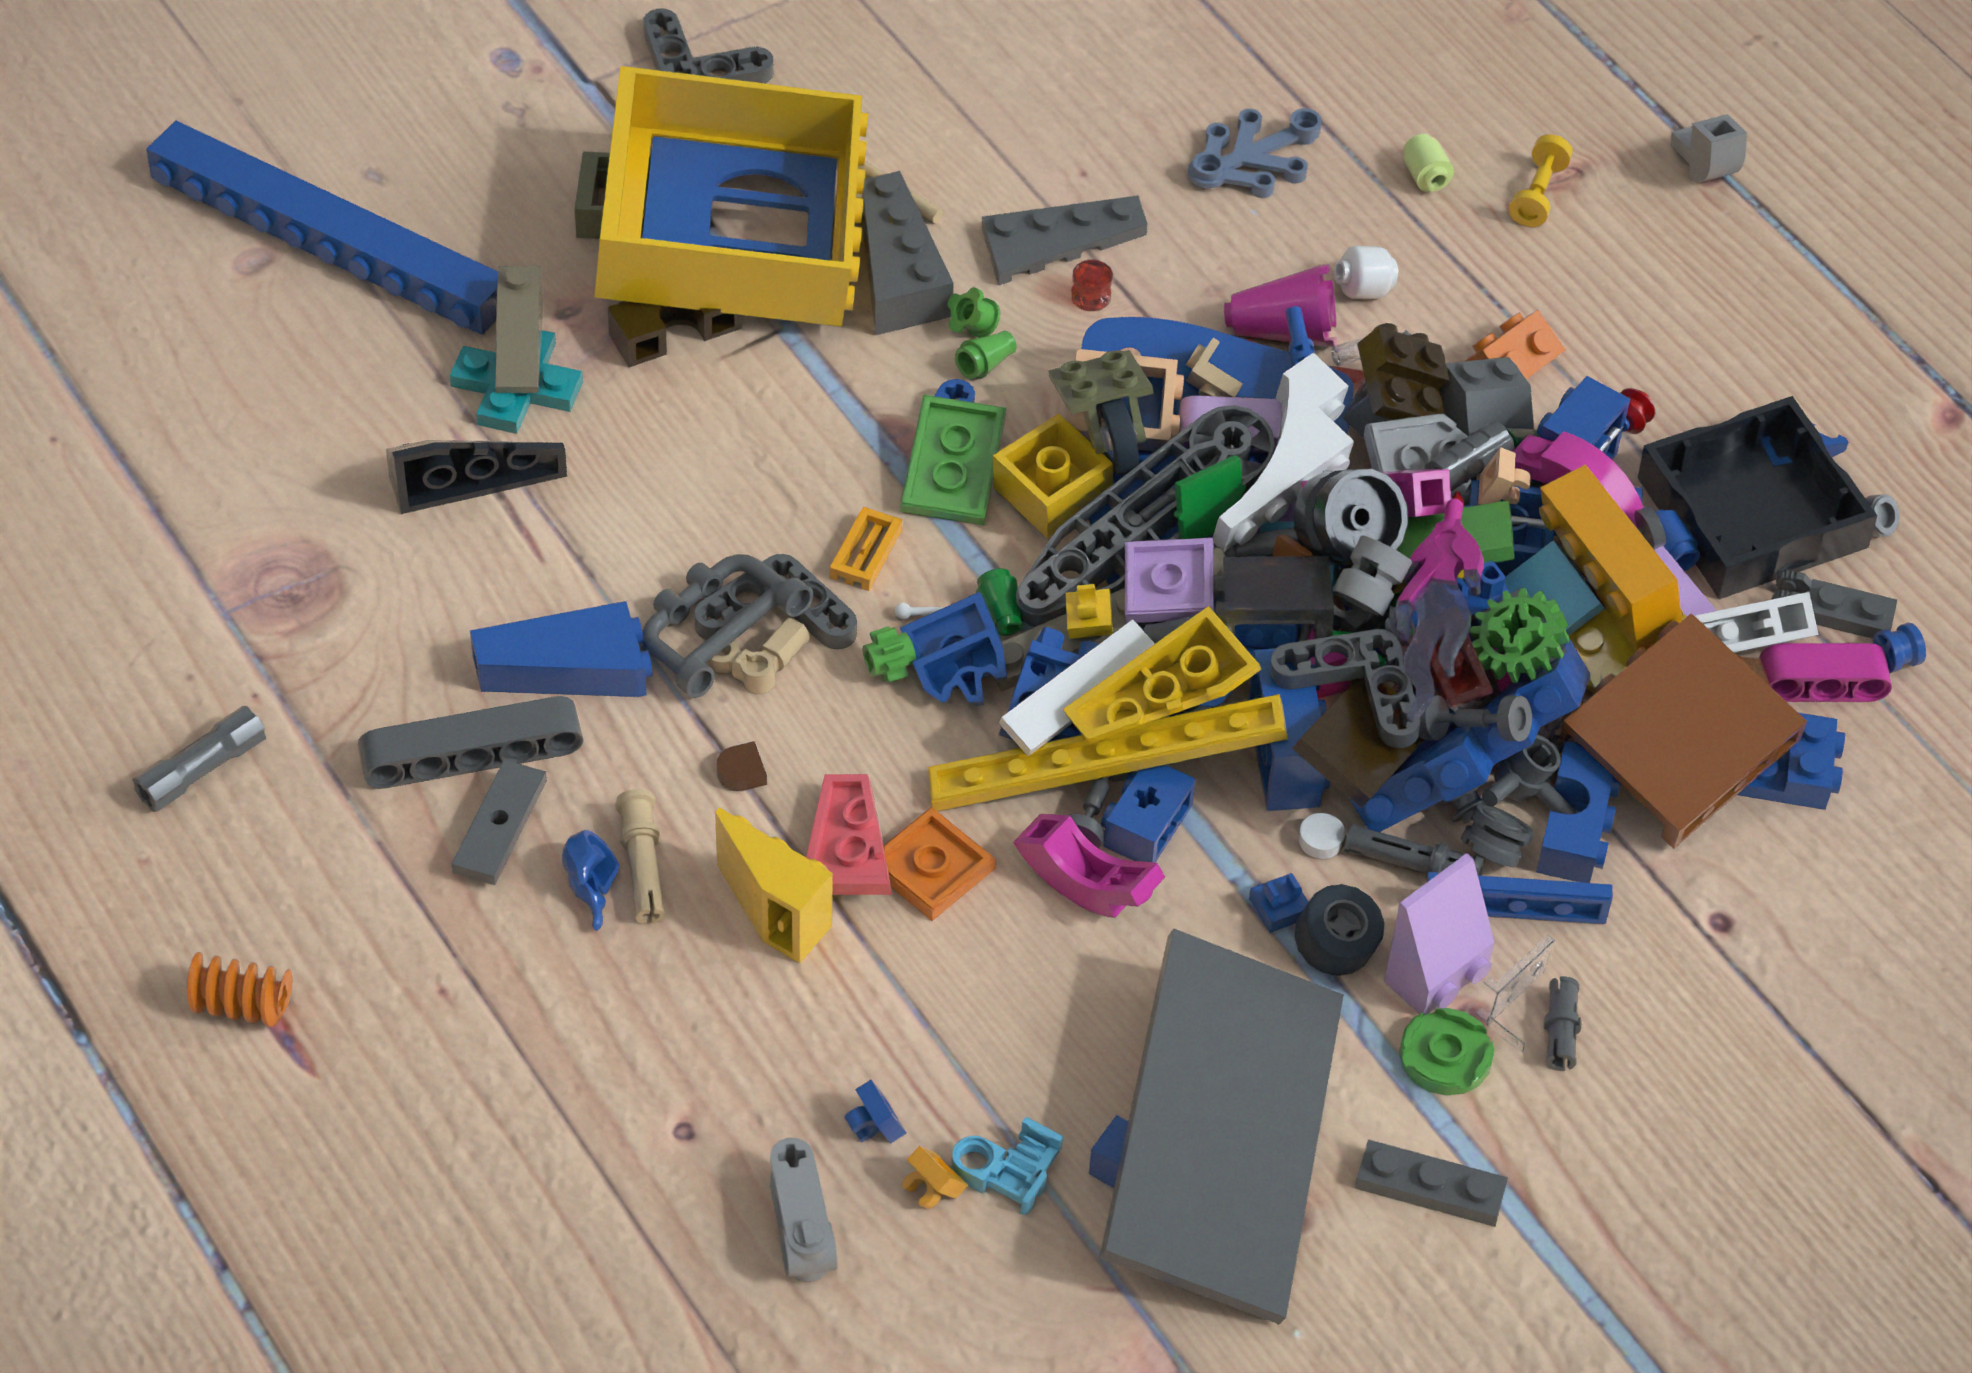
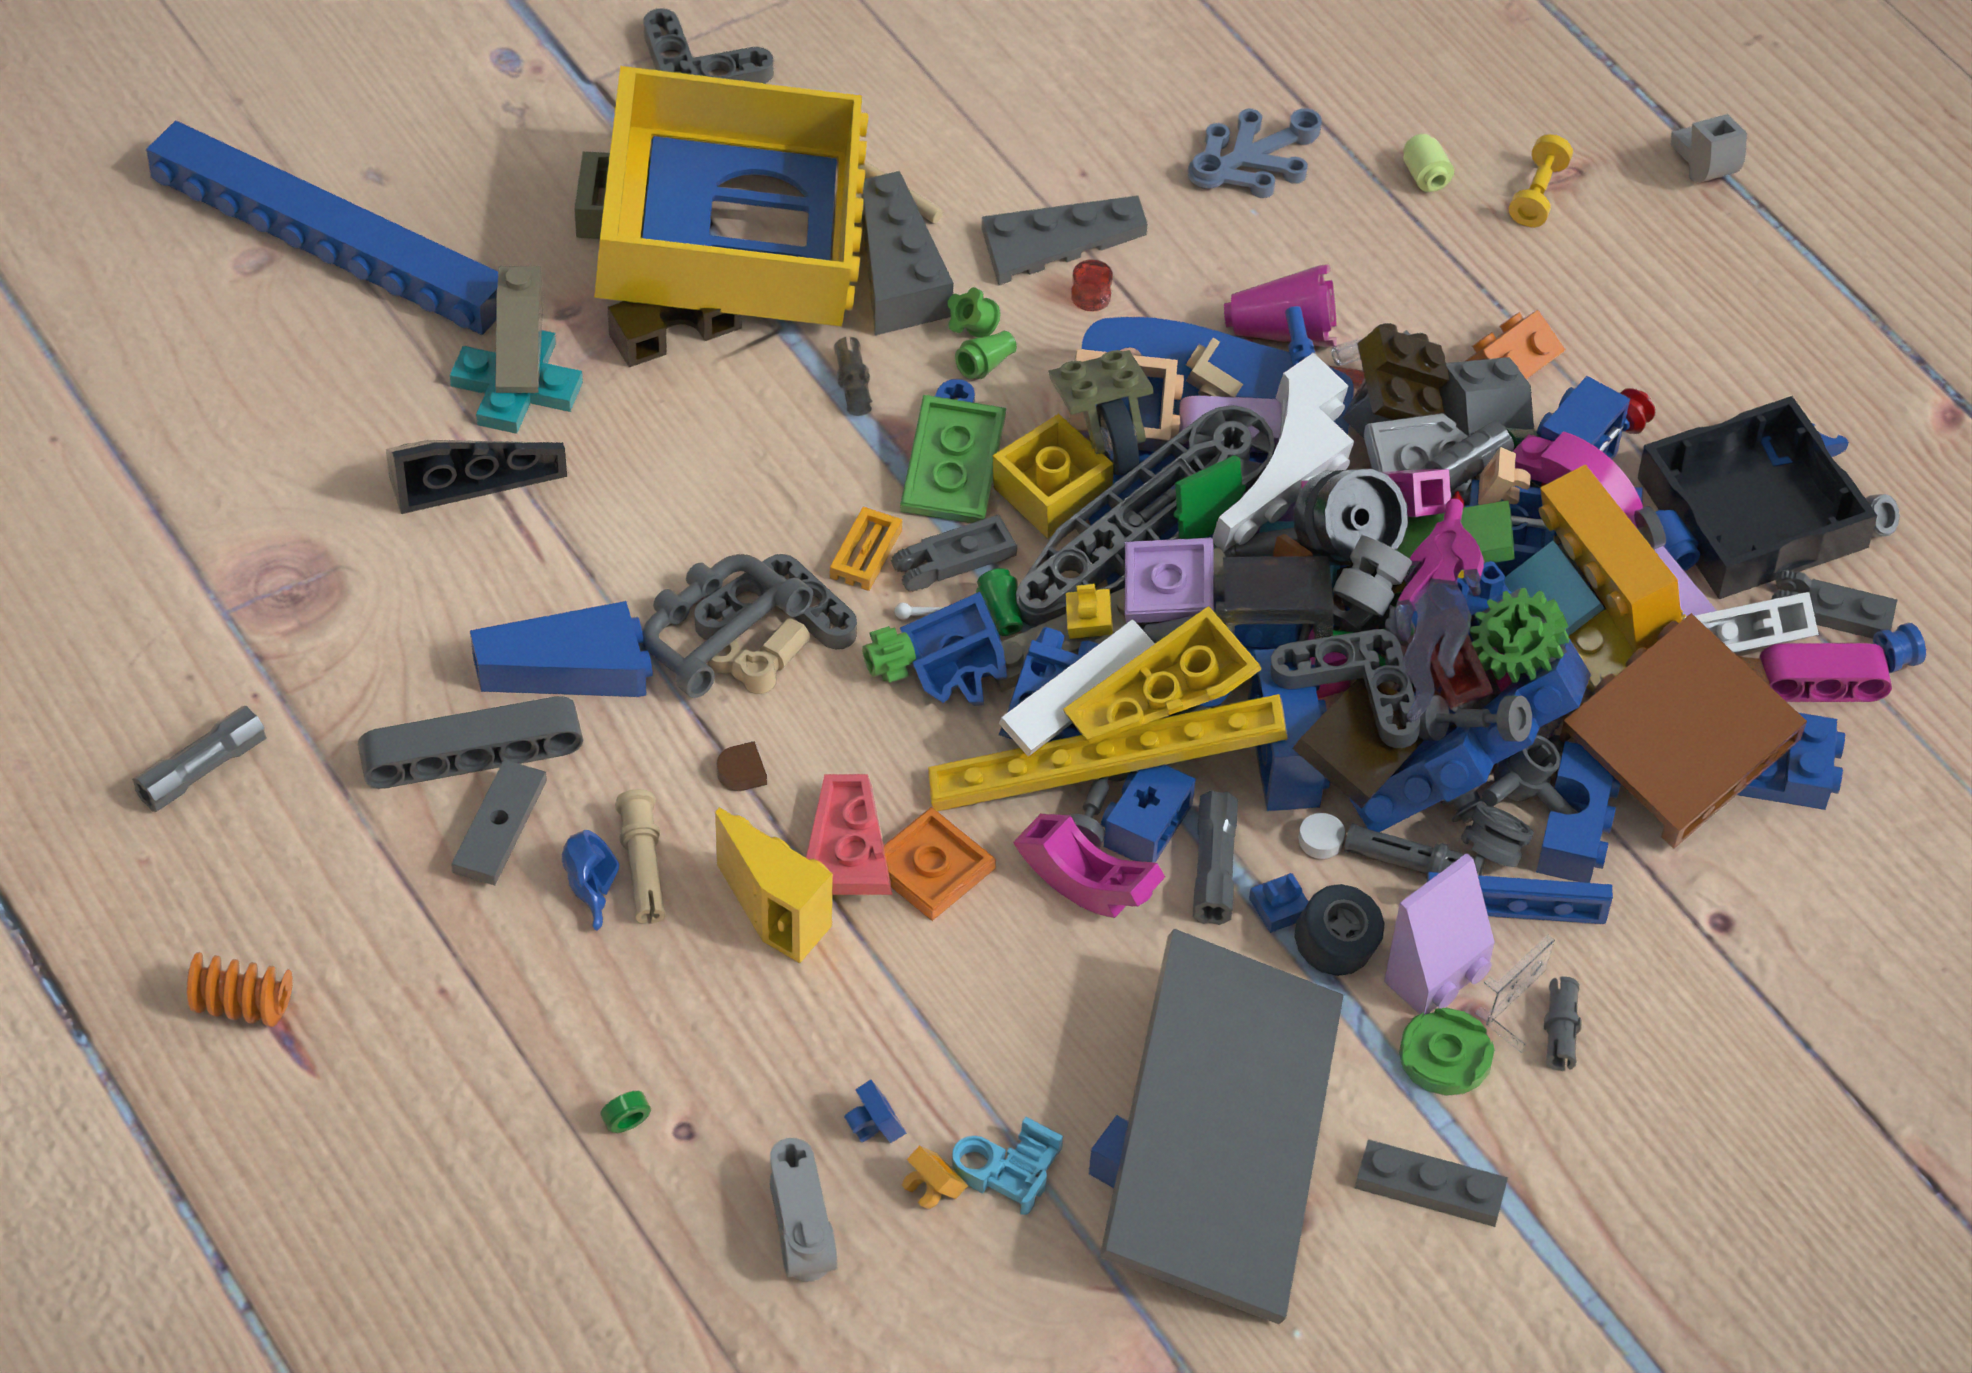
white head [1334,246,1398,299] -> none
none -> green tile [600,1091,651,1133]
none -> clear smoke pin [834,337,873,416]
none -> dark grey hinge [891,515,1017,592]
none -> dark grey axle [1193,791,1238,925]

